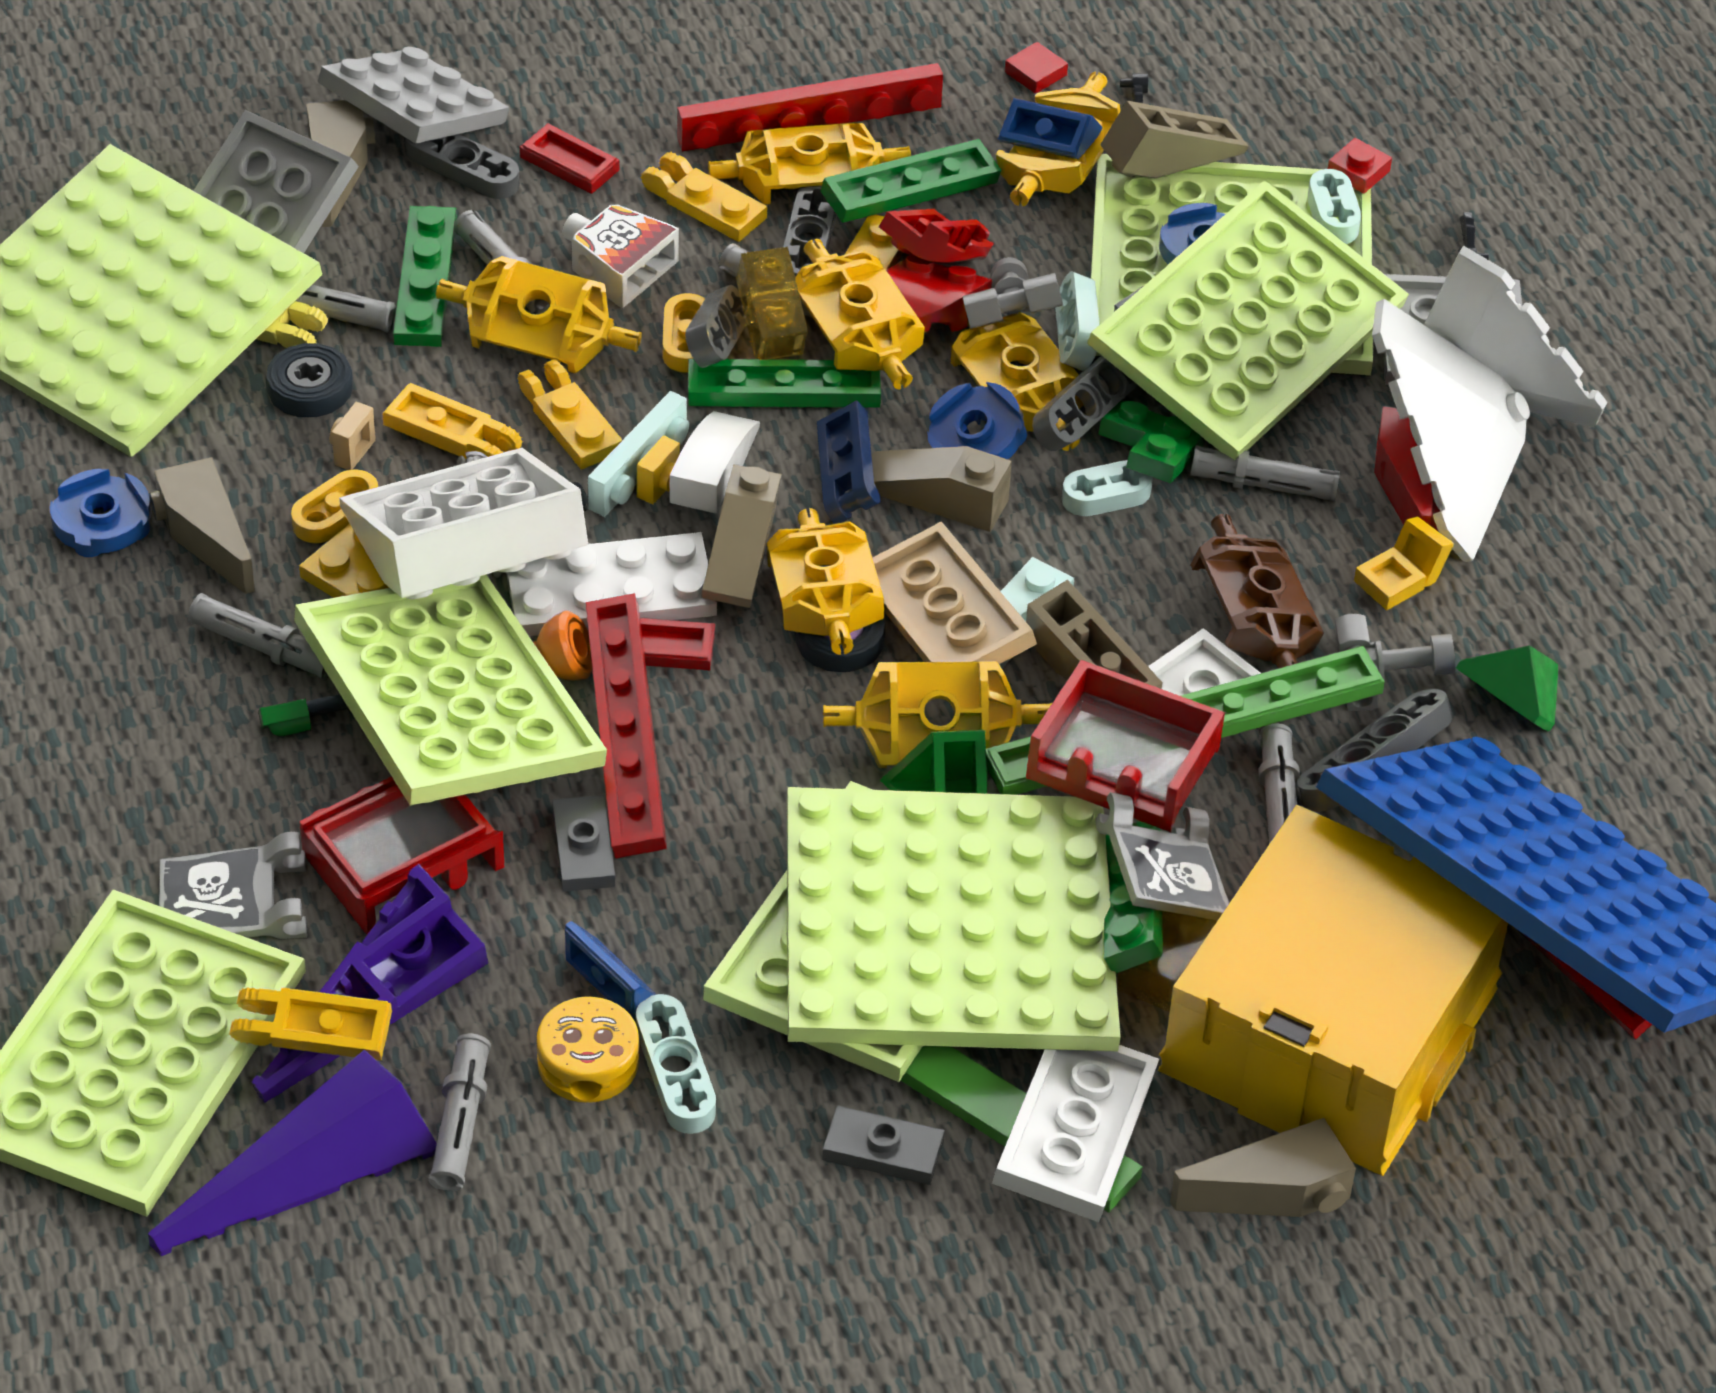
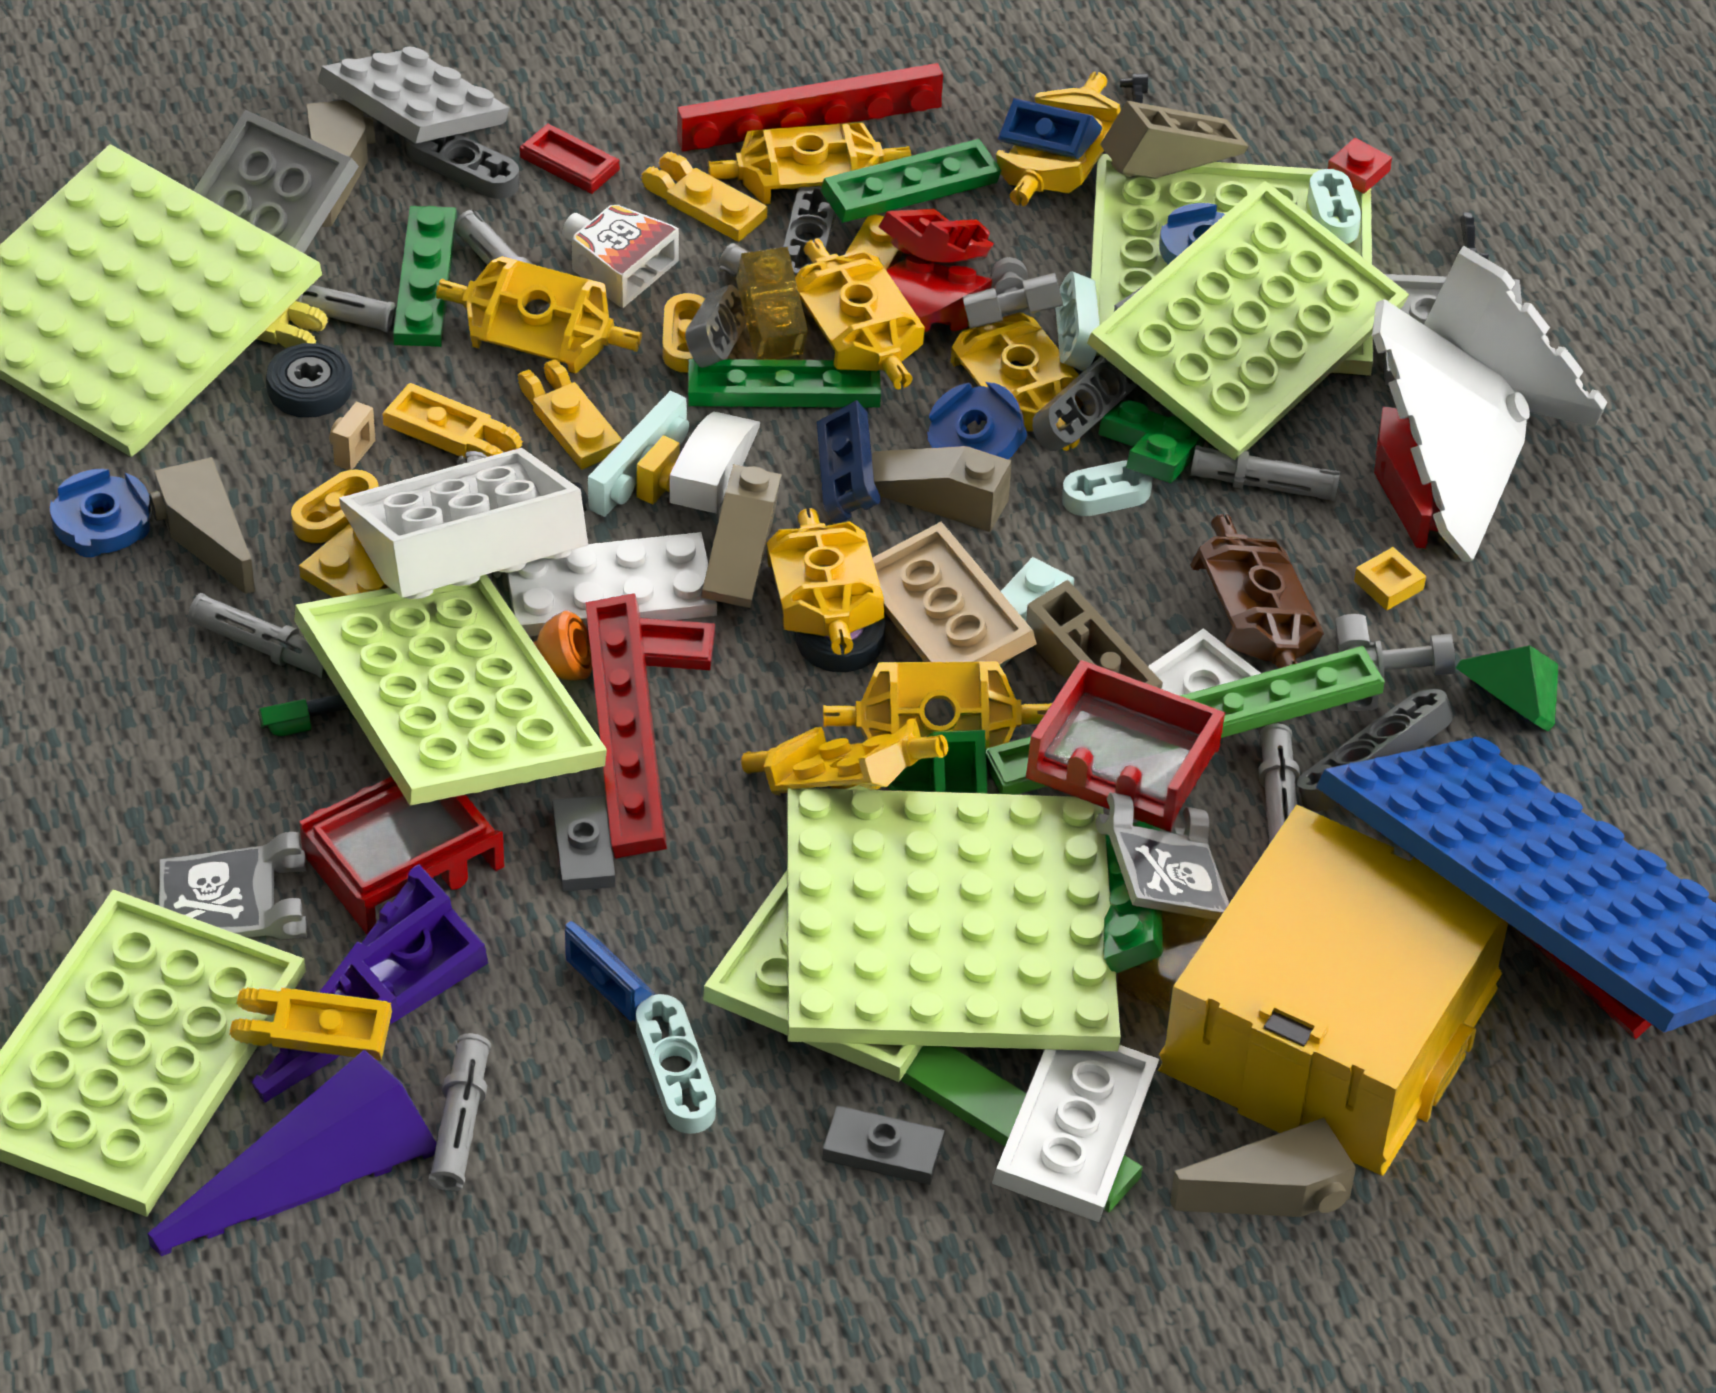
yellow head [537,997,639,1103] -> none
tile [1005,42,1068,94] -> none
yellow plate [1394,516,1454,587] -> none
none -> yellow plate [741,718,948,796]

